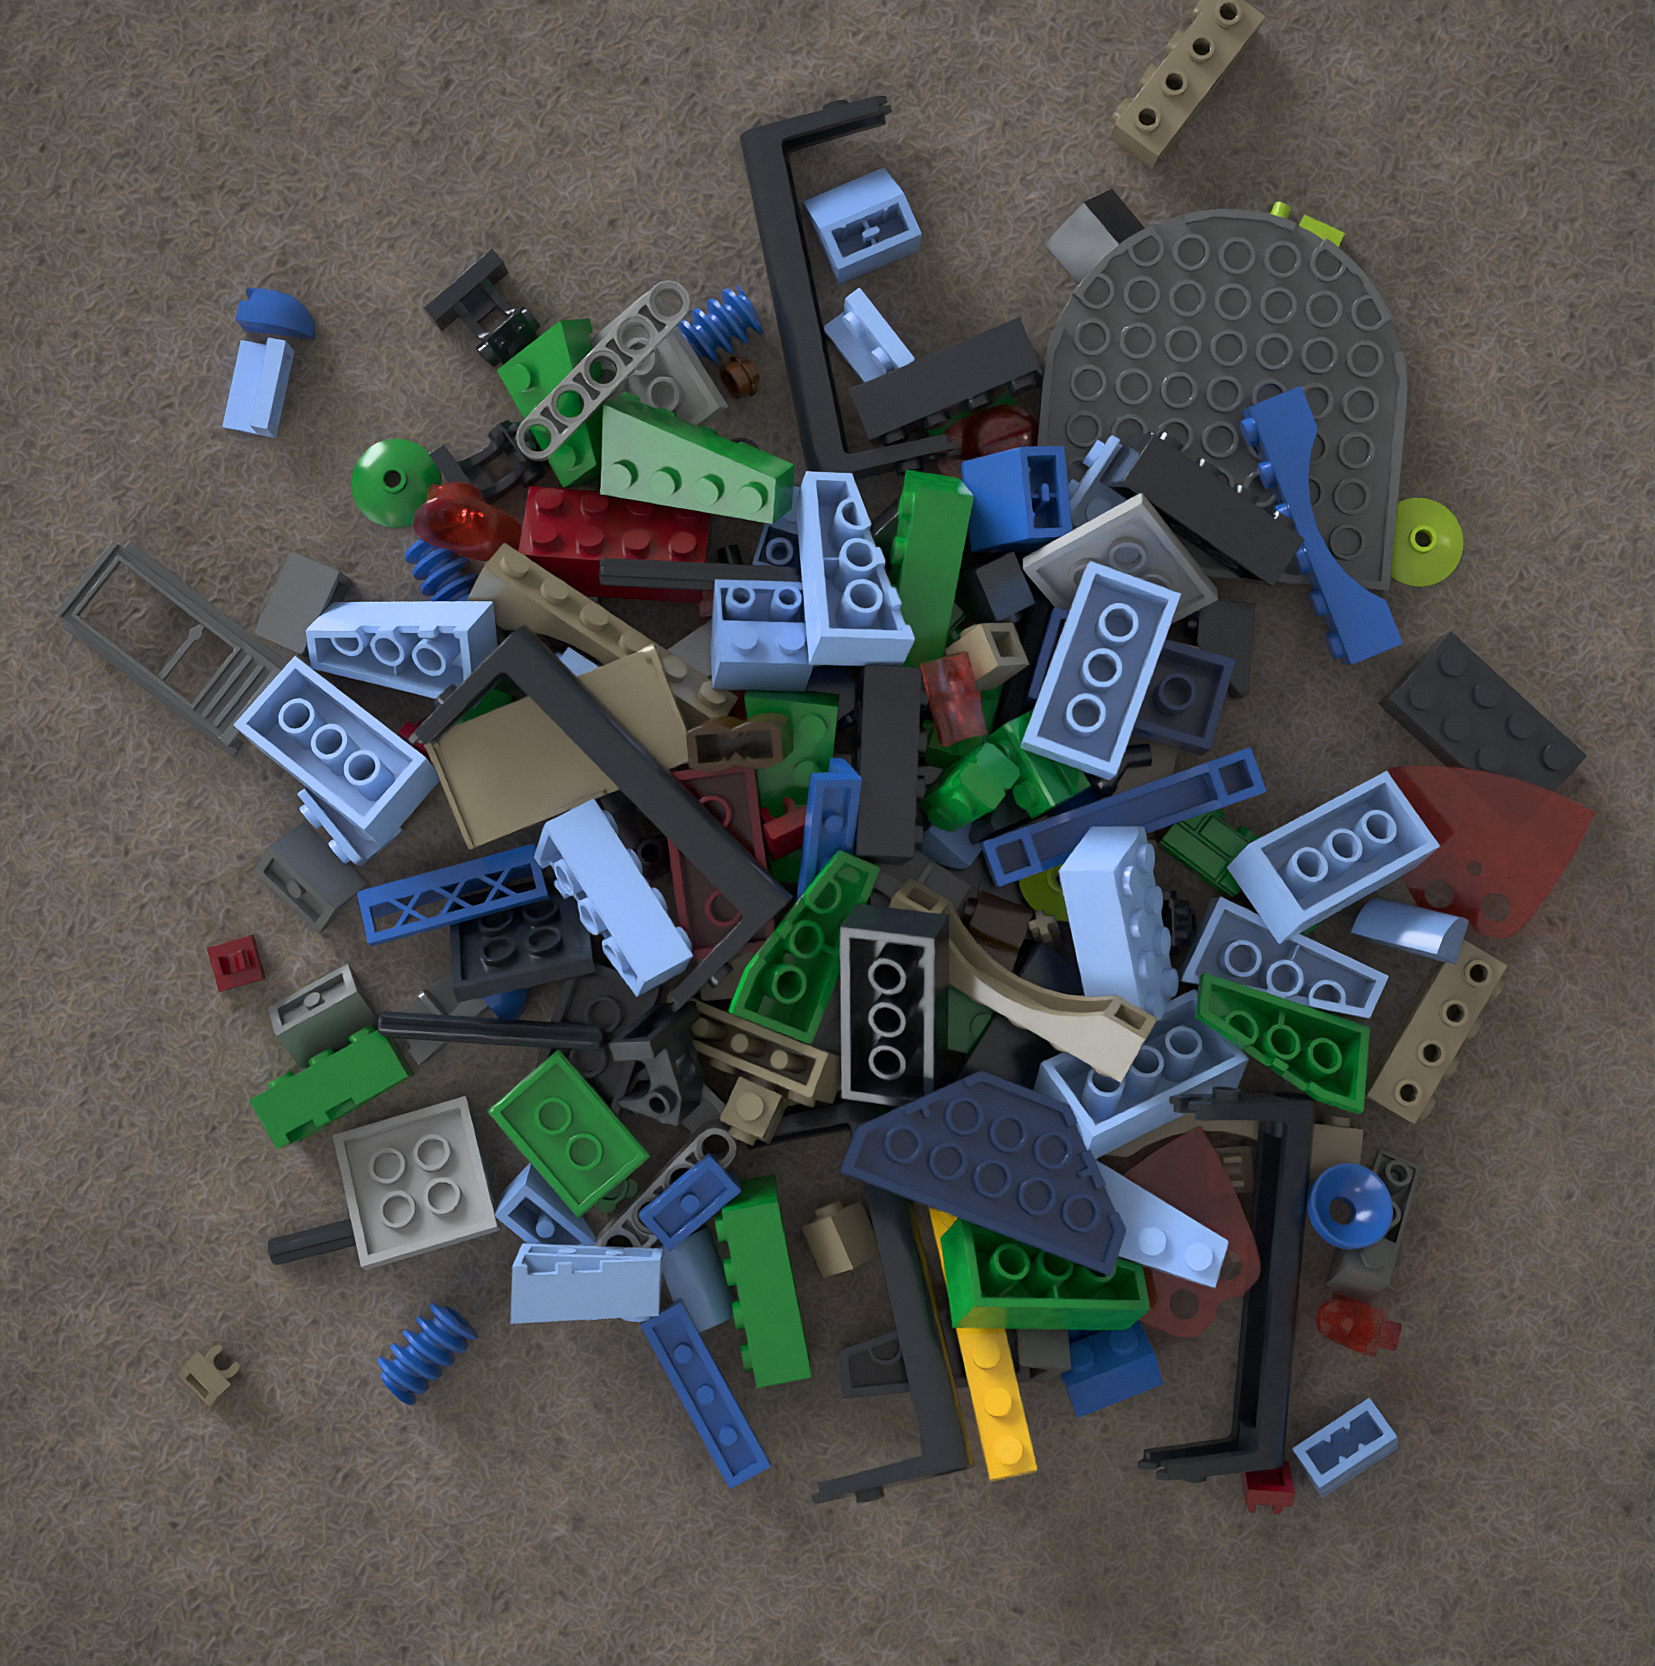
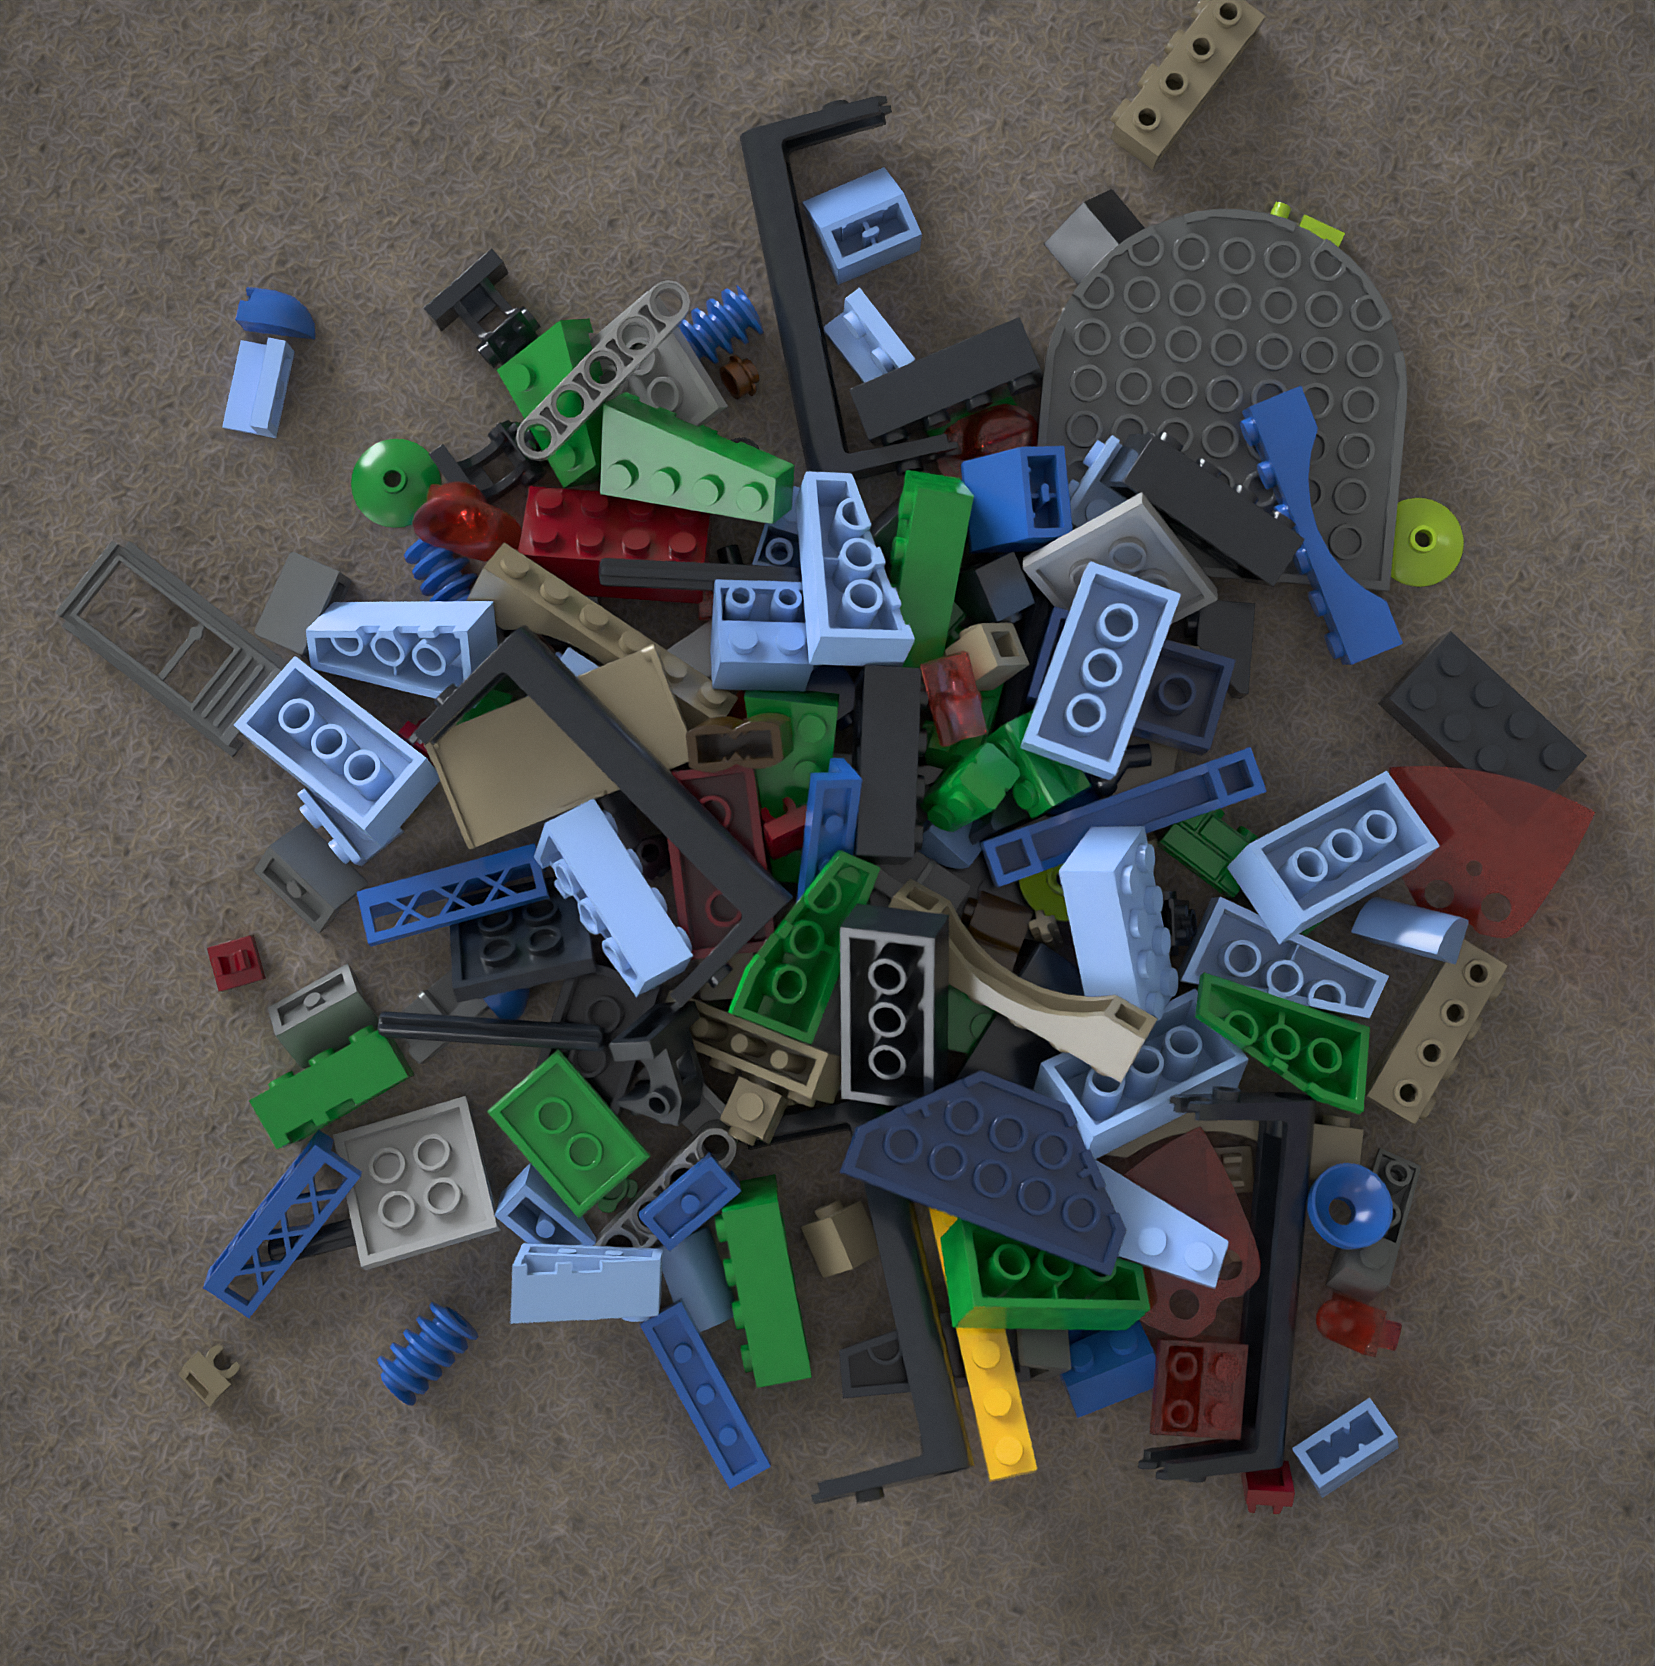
none -> blue fence [203,1130,362,1318]
none -> clear red slope [1149,1334,1248,1440]

